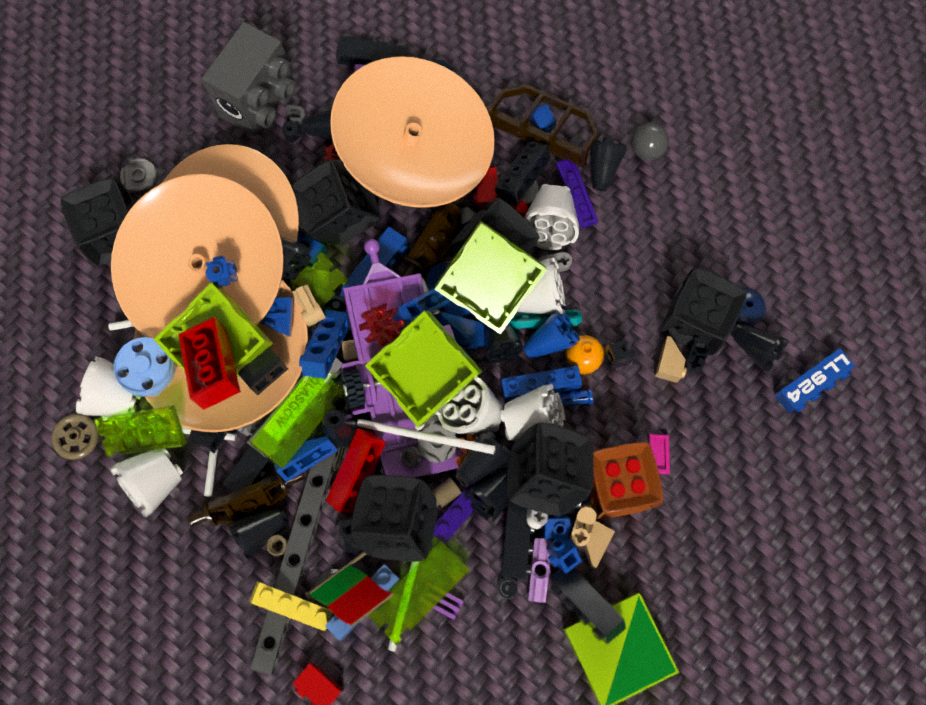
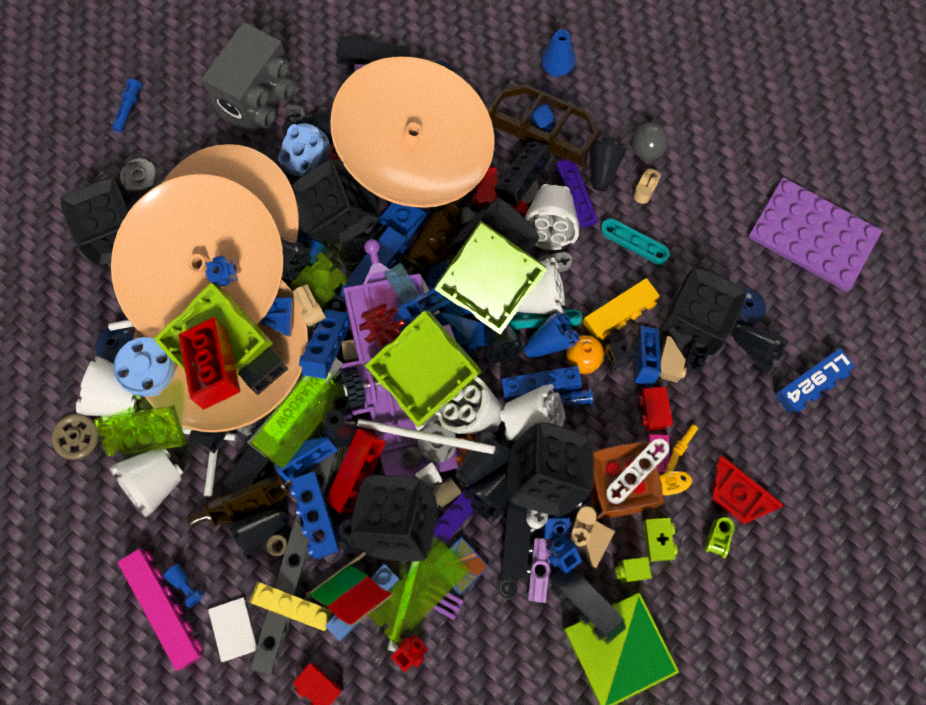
none -> dark blue dish [95,328,133,364]
none -> blue pin [111,78,143,133]
none -> dark pink brick [117,549,204,671]
none -> blue piece [163,563,205,608]
none -> white piece [208,597,257,662]
none -> light blue piece [278,123,330,178]
none -> blue brick [289,472,341,560]
none -> black piece [340,224,385,268]
none -> blue tile [377,203,429,241]
none -> clear light blue tile [383,263,420,305]
none -> red brick [391,634,429,673]
none -> white tile [415,463,443,491]
none -> tile [432,537,489,595]
none -> blue cone [541,30,576,78]
none -> yellow brick [582,278,660,340]
none -> teal plate [601,219,670,265]
none -> white beam [606,439,669,504]
none -> lime brick [615,557,652,583]
none -> tan piece [633,169,661,204]
none -> blue slope [634,325,661,387]
none -> red brick [638,387,673,431]
none -> lime brick [642,518,678,562]
none -> yellow dish [660,424,698,495]
none -> lime piece [704,517,735,559]
none -> red wing [711,455,784,524]
none -> medium lavender plate [748,177,882,292]

